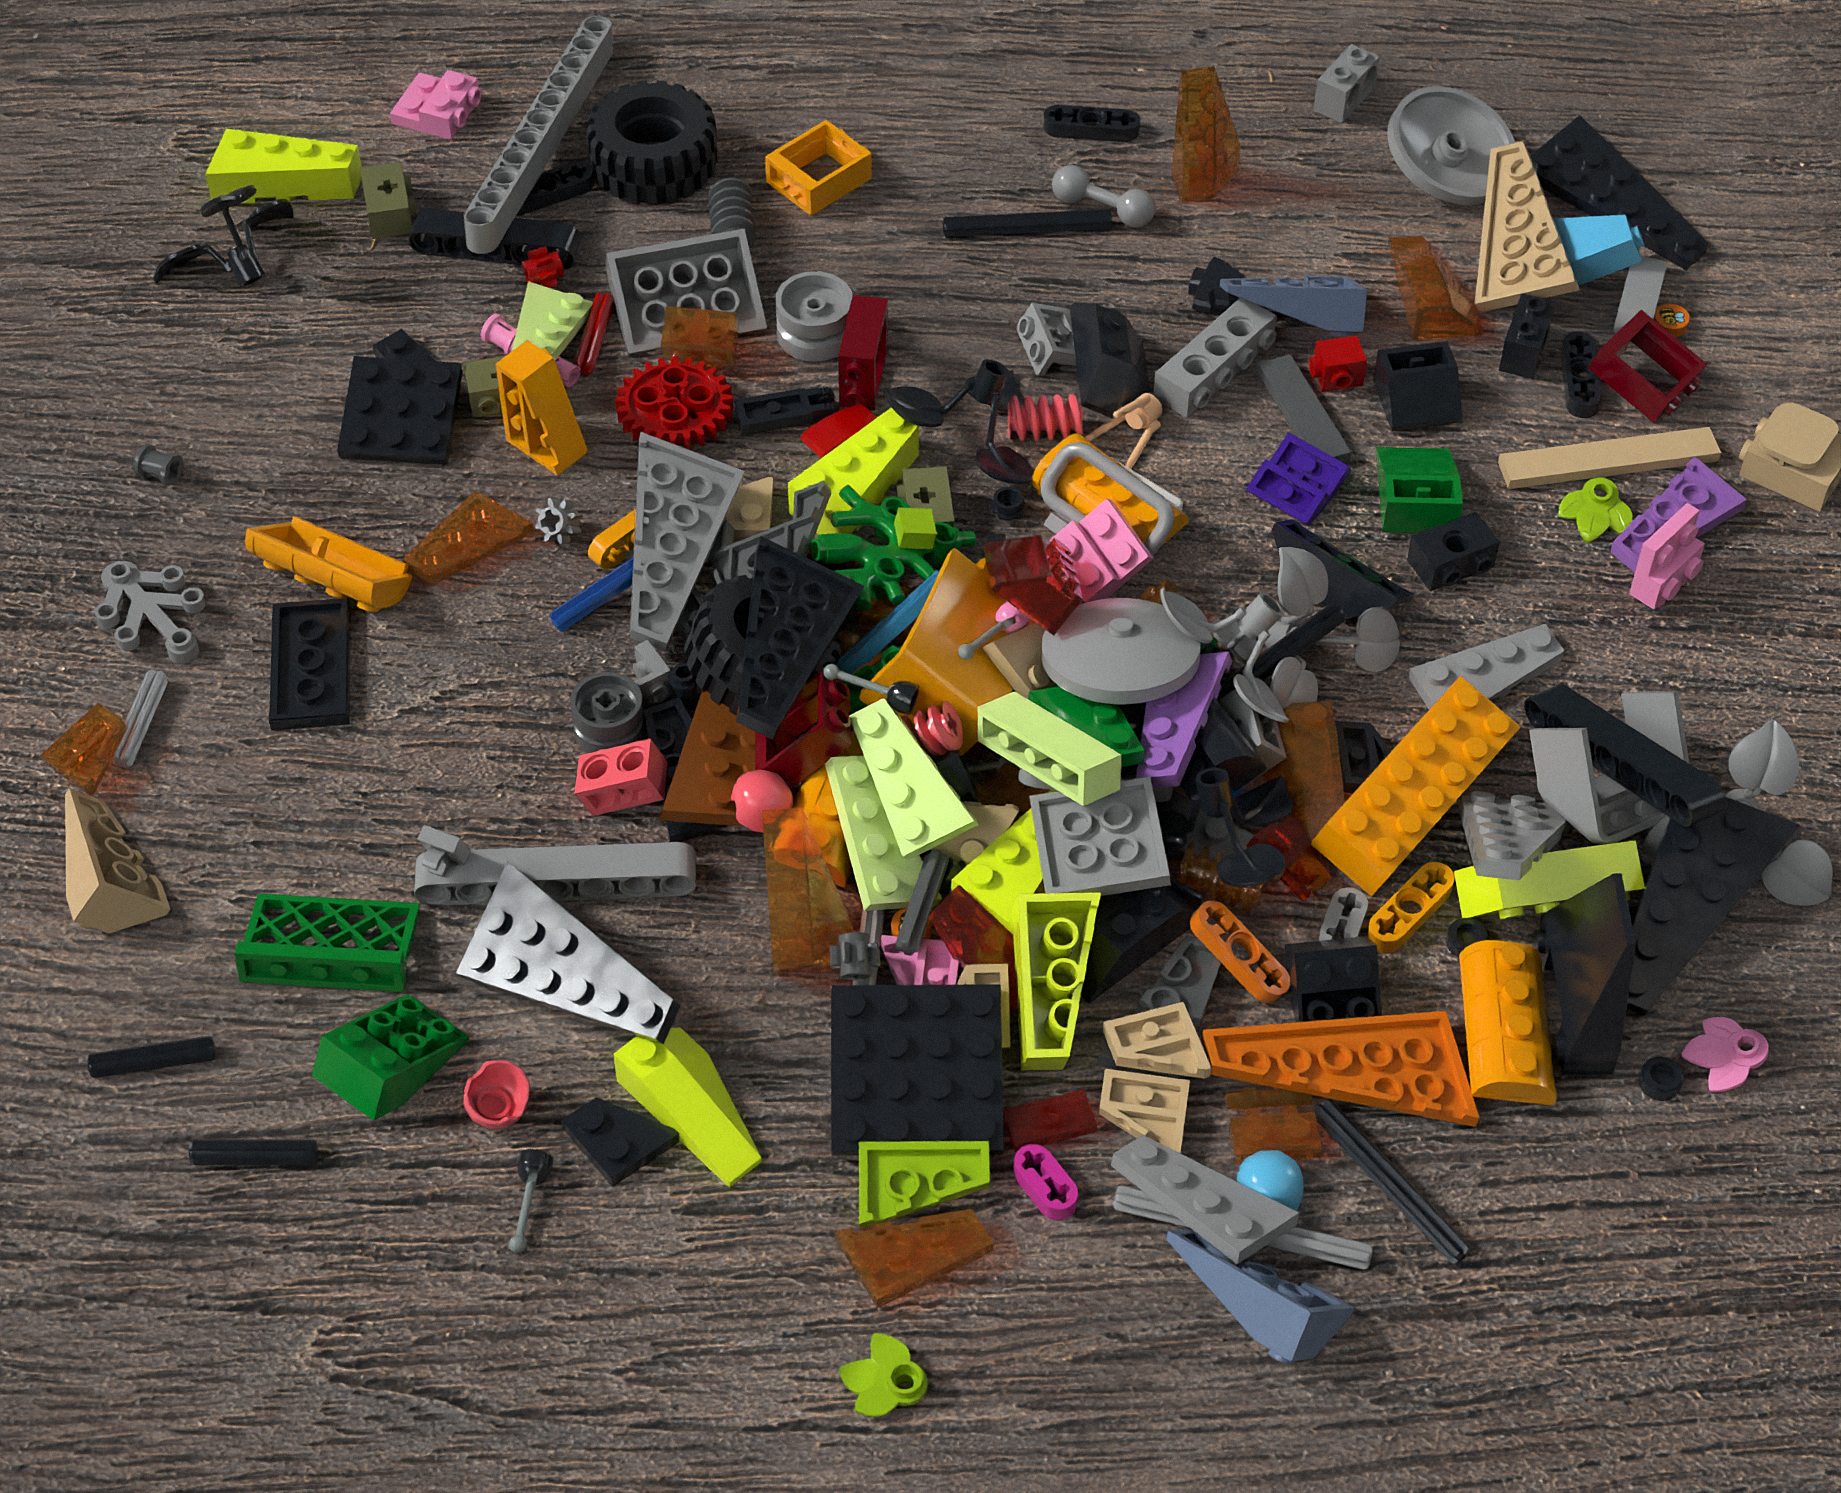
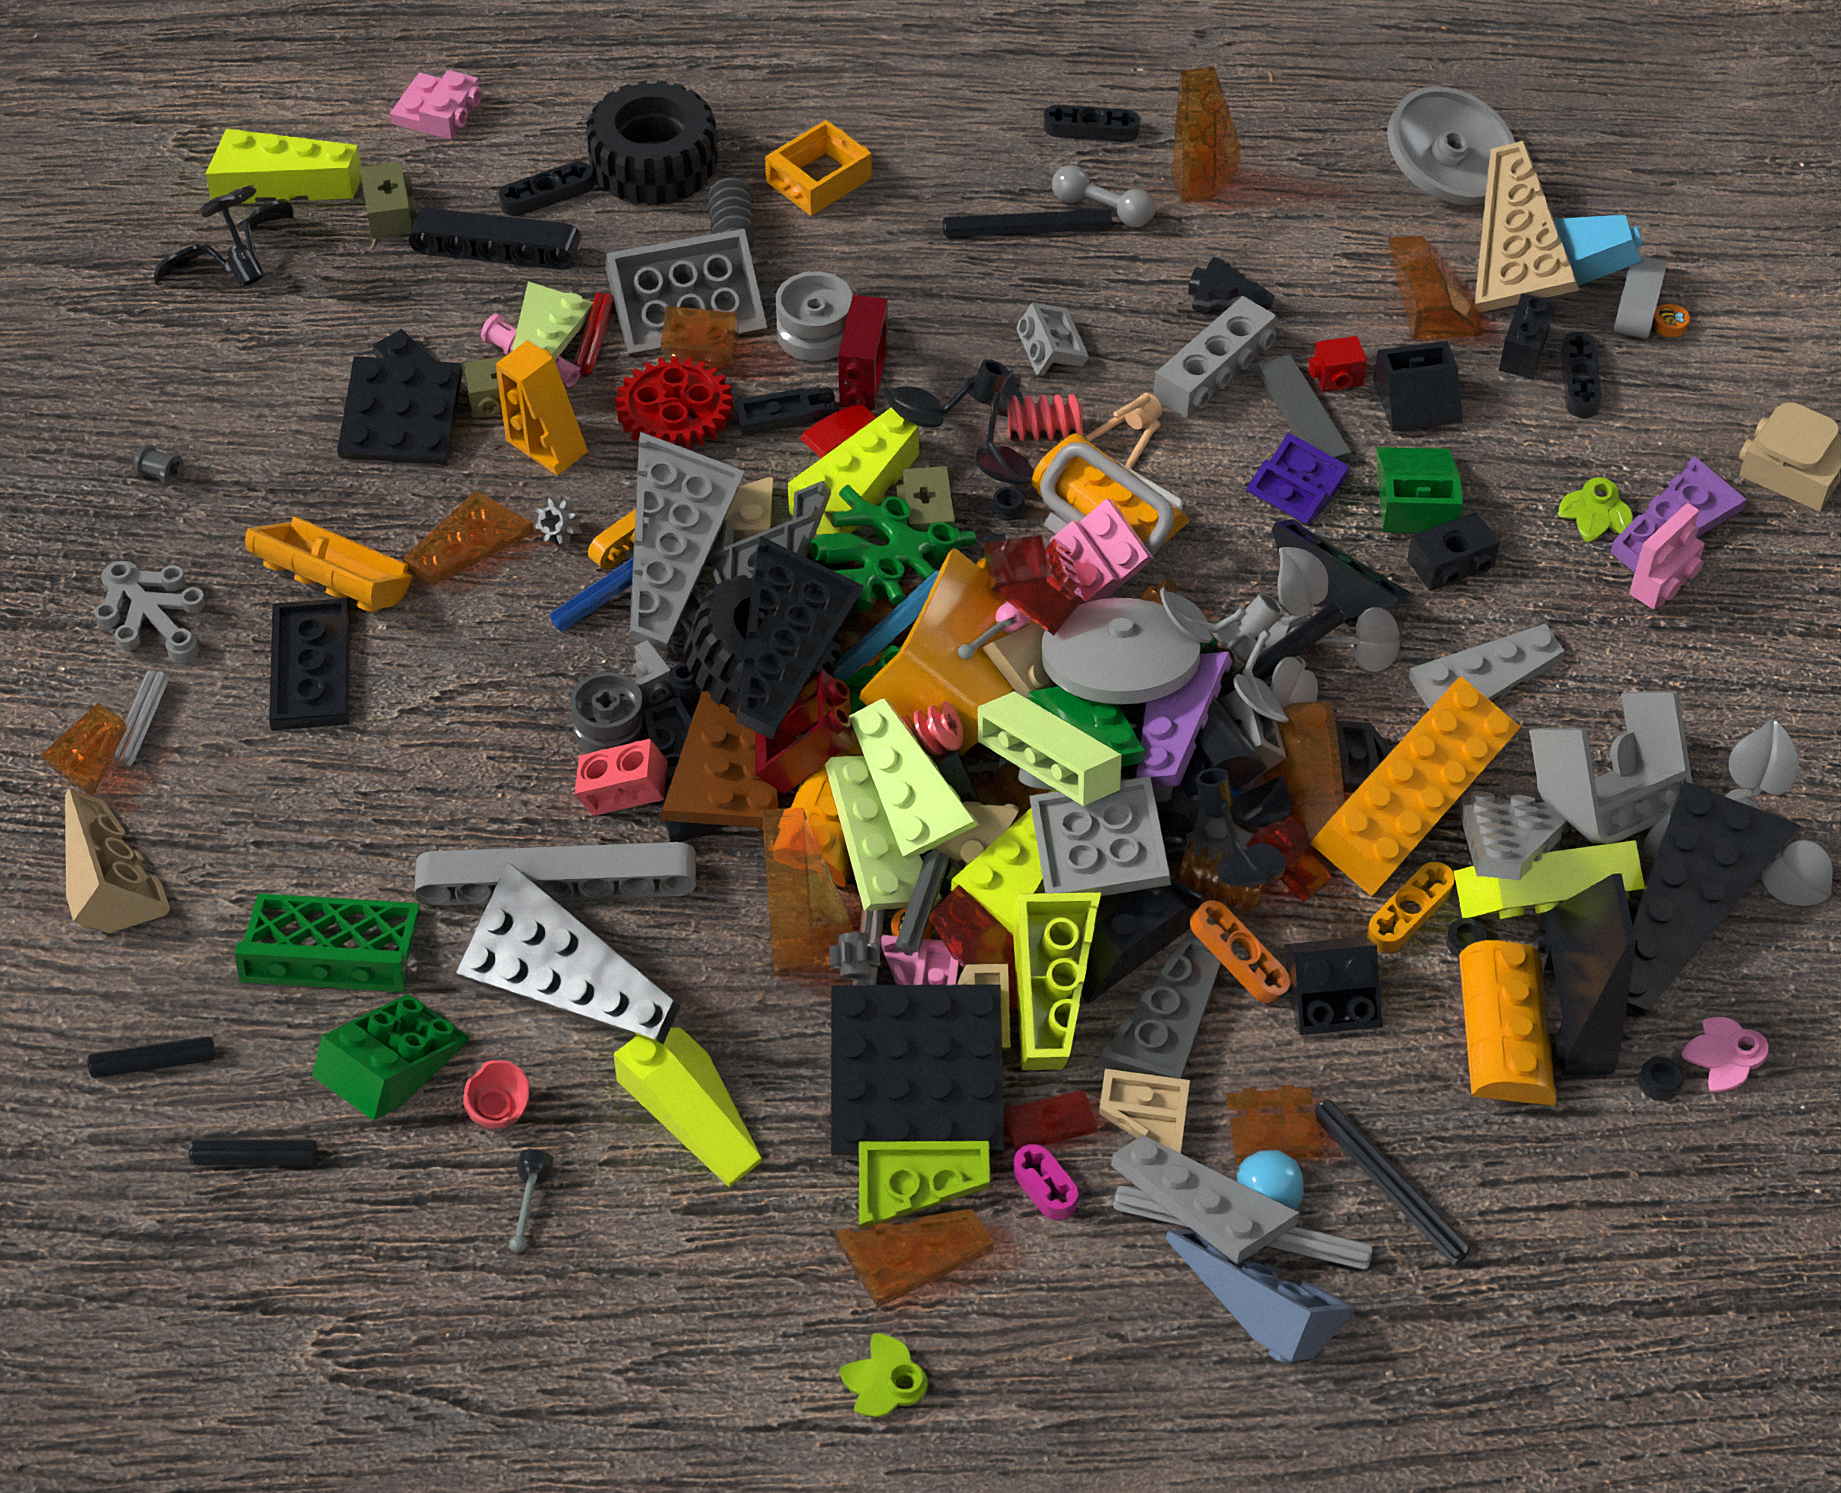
light grey tile [417,825,471,877] -> none
light grey beam [464,16,613,254] -> none
red gear [522,246,564,288] -> none
black wing [561,1097,680,1187] -> none
coral hair [731,769,793,833] -> none
hinge [823,664,919,716] -> none
lime piece [894,508,937,549] -> none
black wedge [1070,303,1150,418] -> none
tan wing [1103,1002,1211,1079] -> none
orange wing [1201,1011,1479,1127] -> none
sand blue wedge [1220,276,1367,337] -> none
light grey brick [1313,44,1380,123] -> none
light grey beam [1319,887,1368,941] -> none
tan tile [1498,427,1721,489] -> none
black beam [1524,684,1726,827] -> none
black wing [1530,115,1708,270] -> none
dark red window [1588,309,1707,423] -> none

